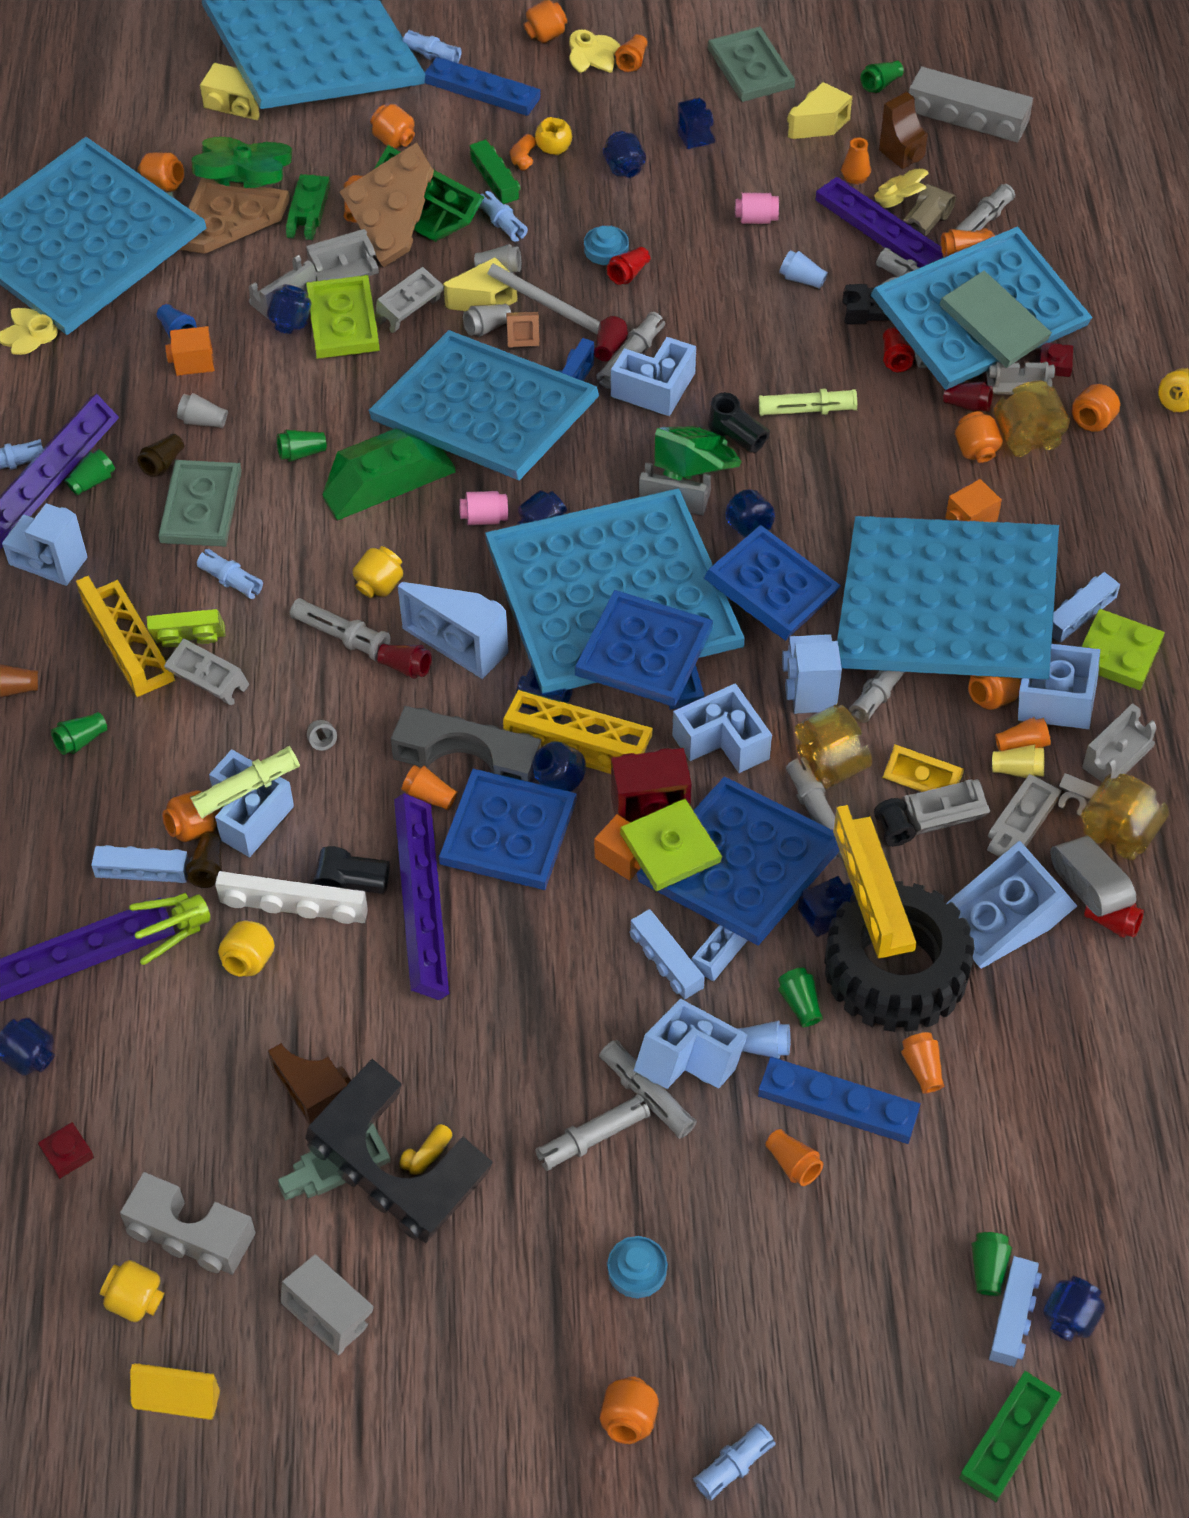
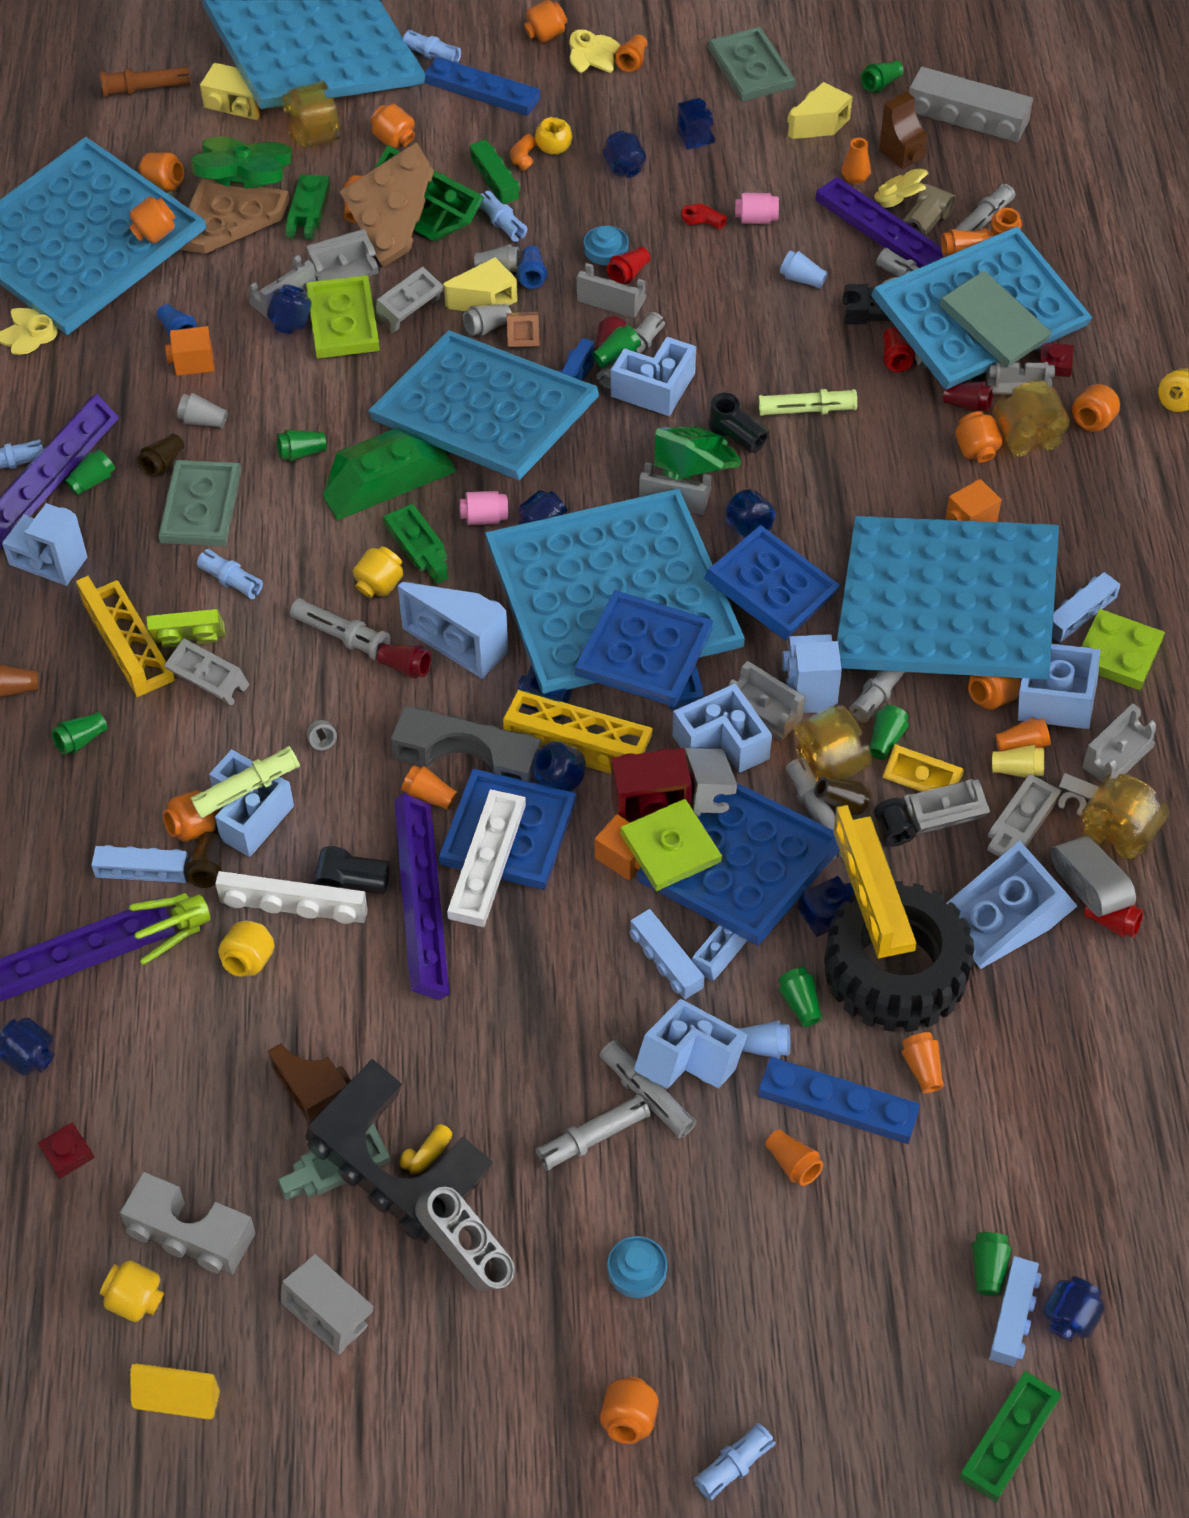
light grey bar [487,263,600,334] -> none
none -> dark orange pin [100,66,191,98]
none -> orange head [128,196,176,244]
none -> clear yellow brick [281,80,340,149]
none -> green hinge [383,503,449,584]
none -> light grey beam [415,1187,515,1291]
none -> white plate [447,789,526,927]
none -> blue cone [517,246,548,289]
none -> light grey hinge [577,263,646,318]
none -> green cone [592,325,641,368]
none -> red arm [681,203,727,230]
none -> light grey hinge [684,748,737,816]
none -> light grey hinge [729,661,805,741]
none -> dark brown cone [814,777,870,816]
none -> green cone [867,705,909,760]
none -> orange cone [991,208,1022,236]

